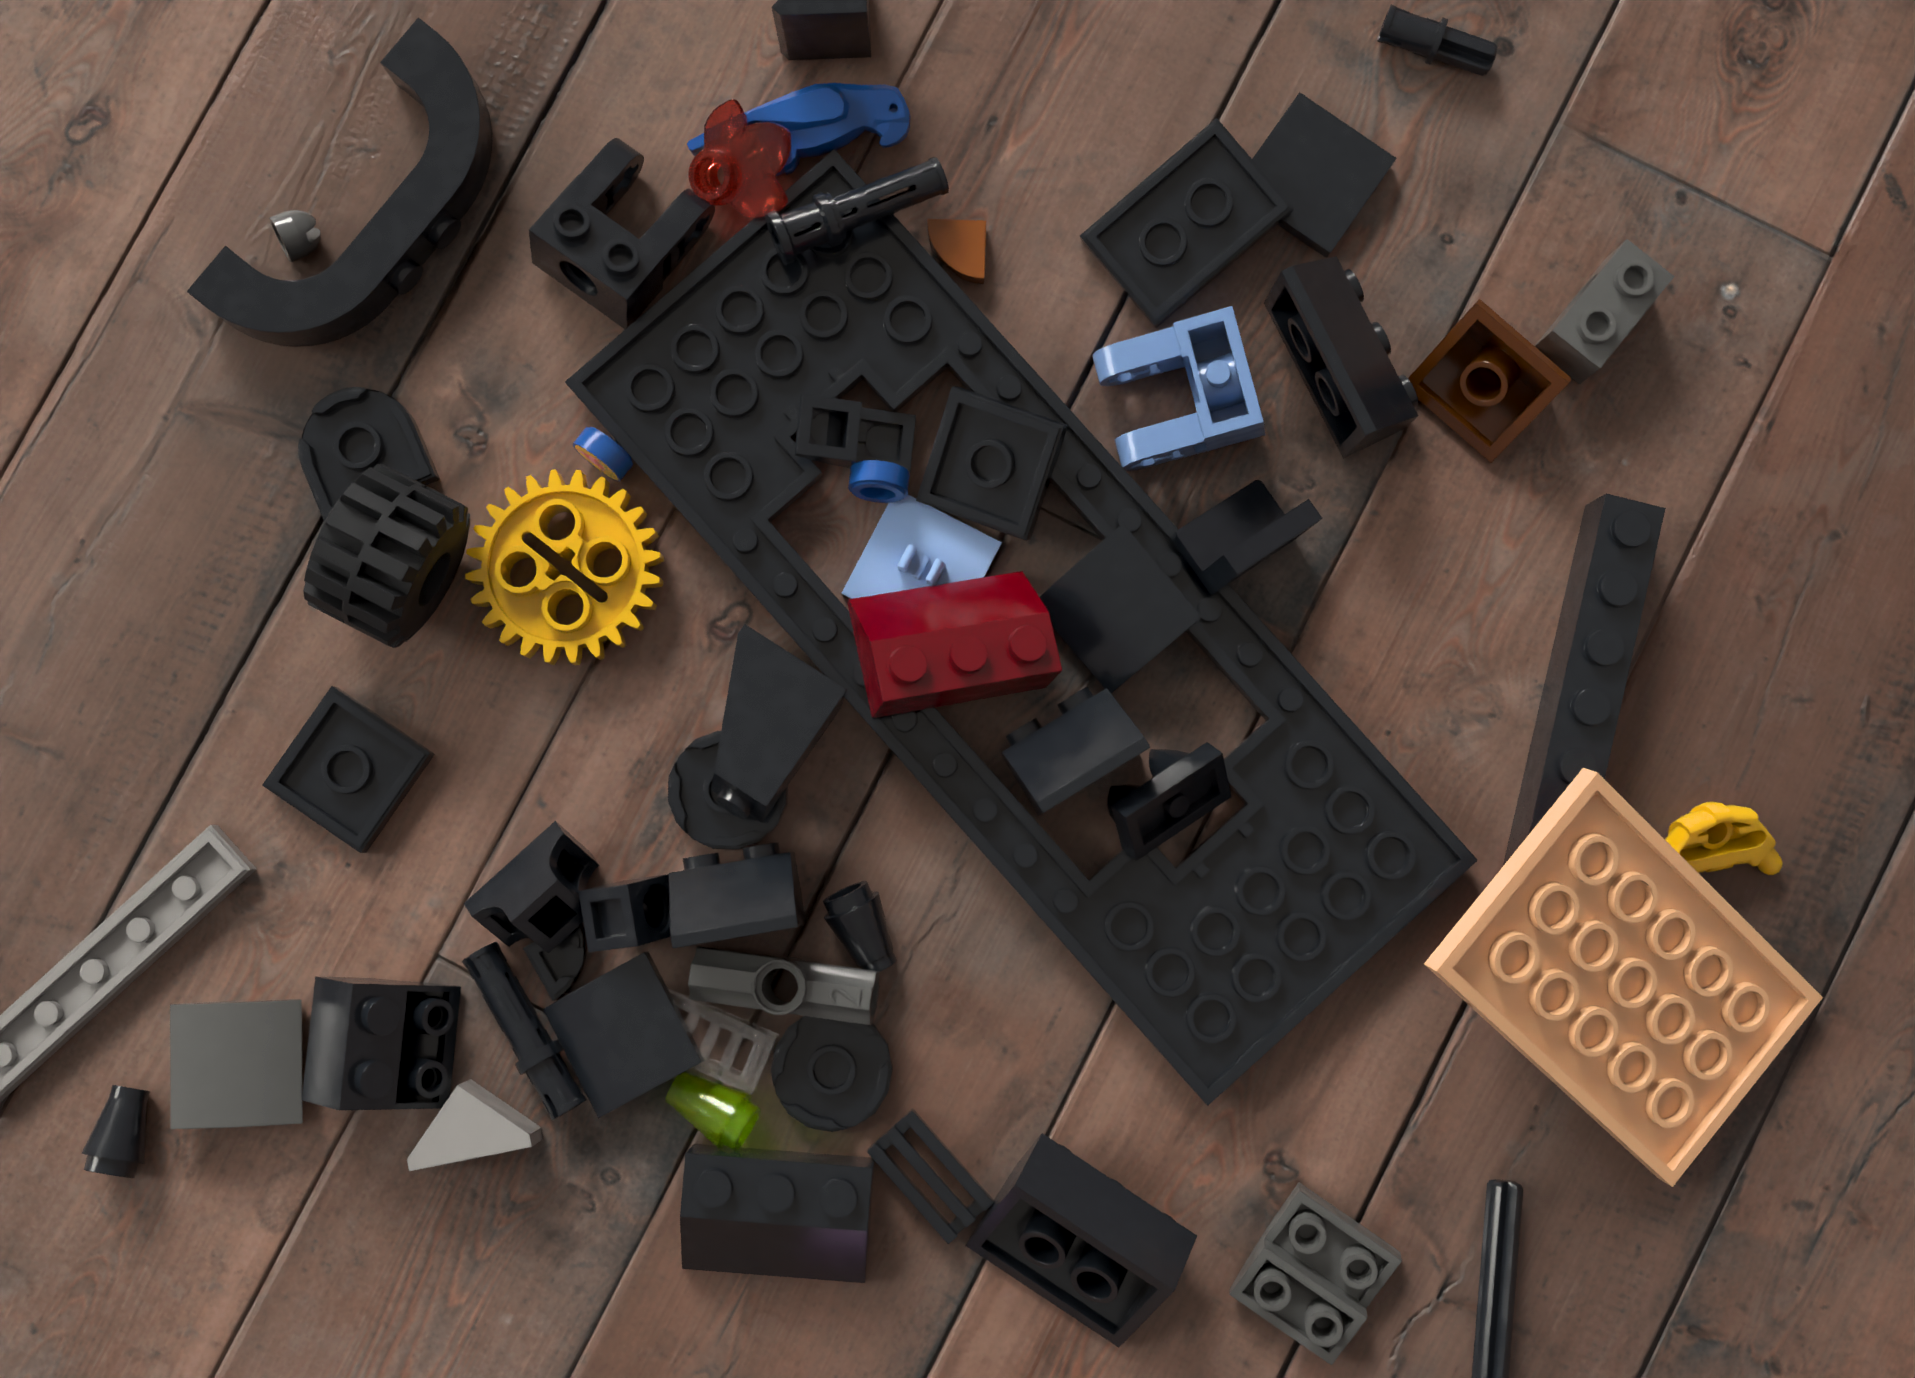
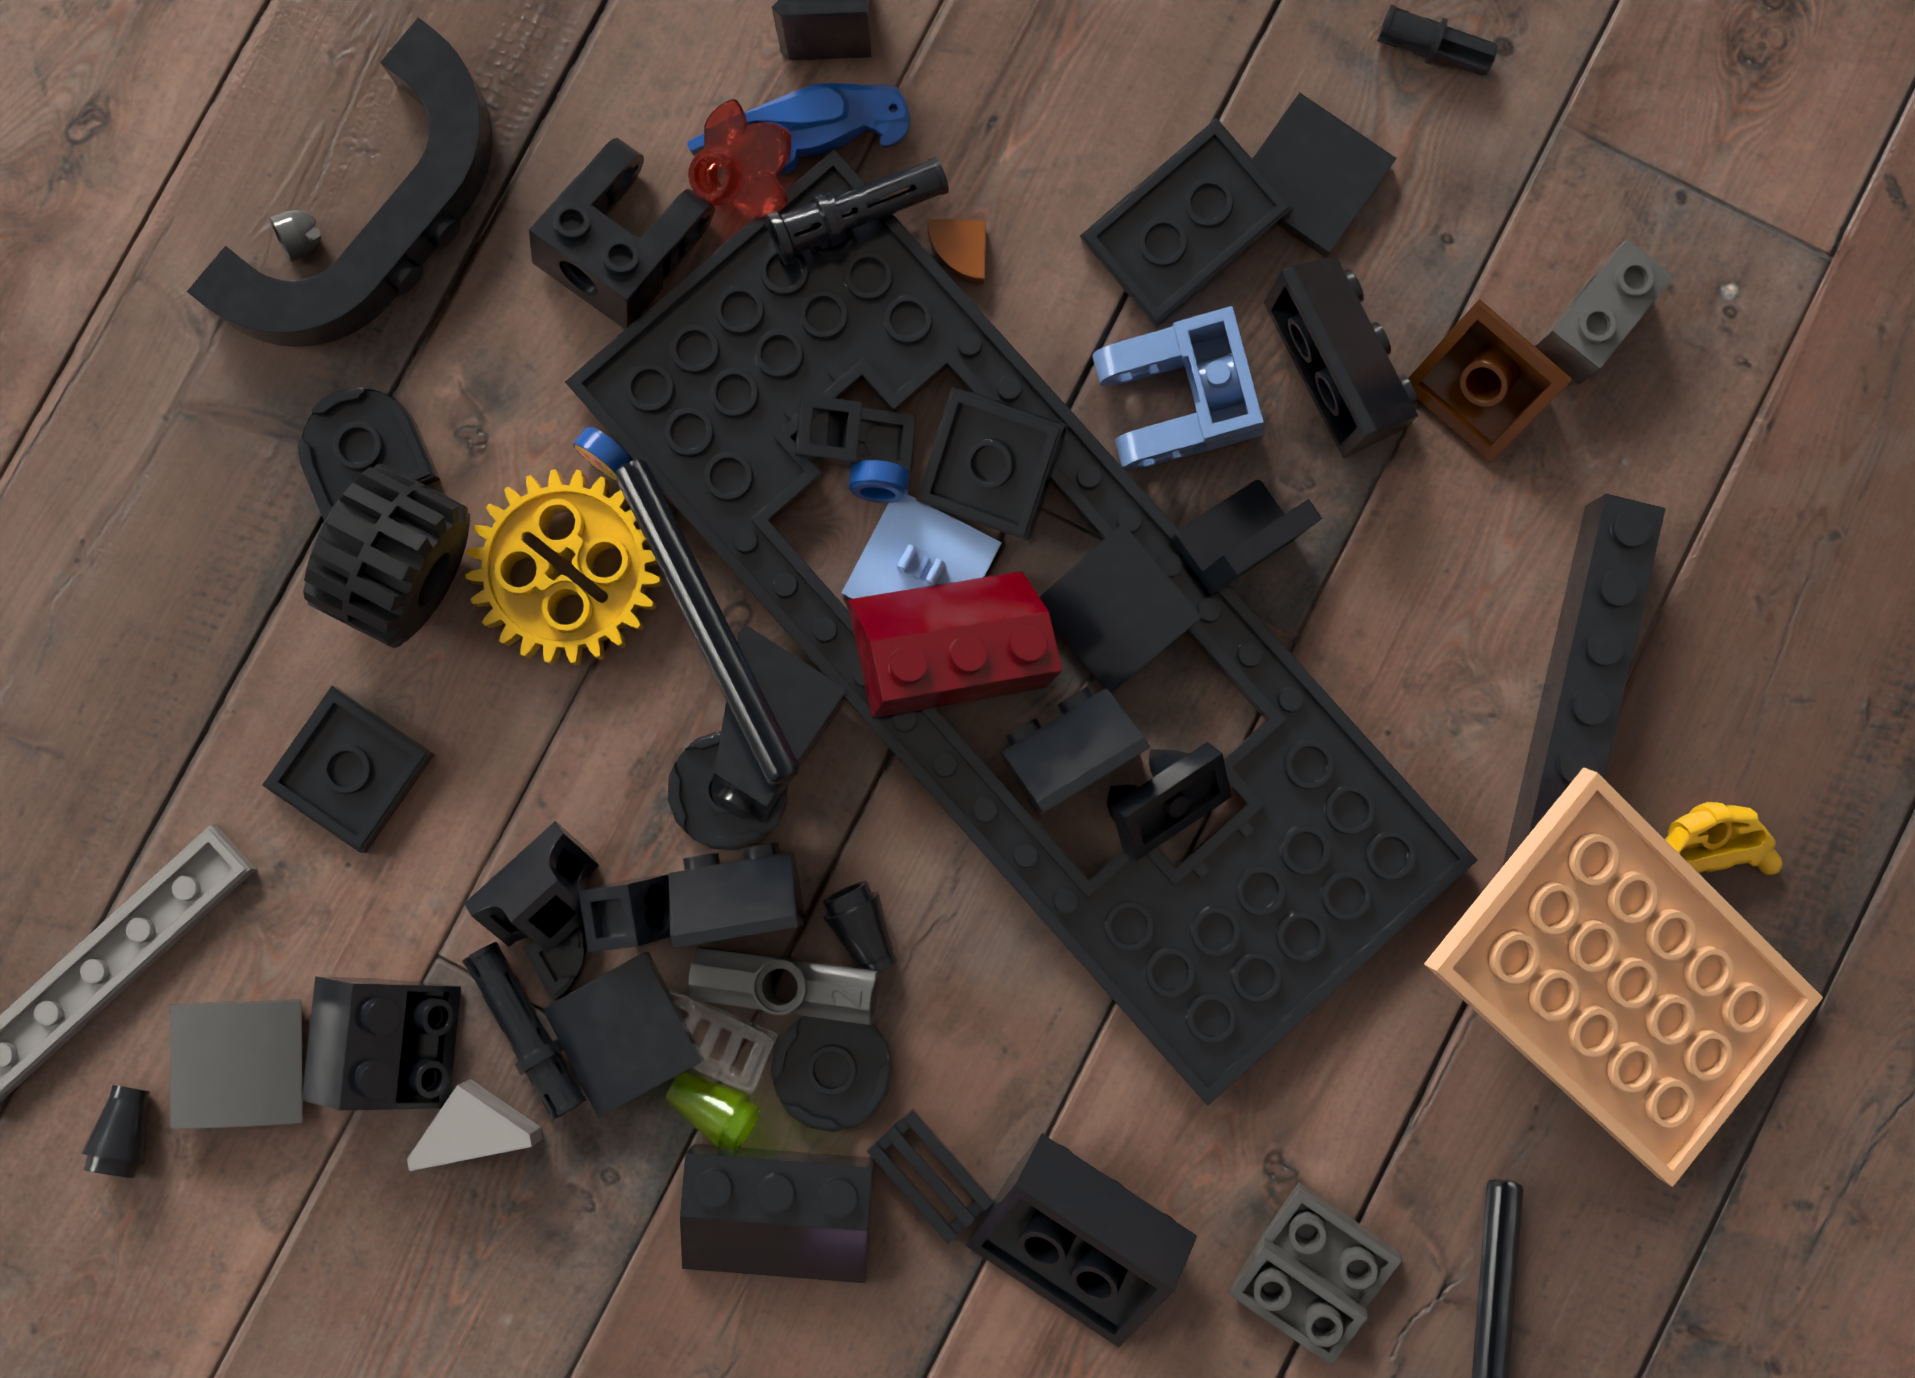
none -> black axle [617,459,799,785]

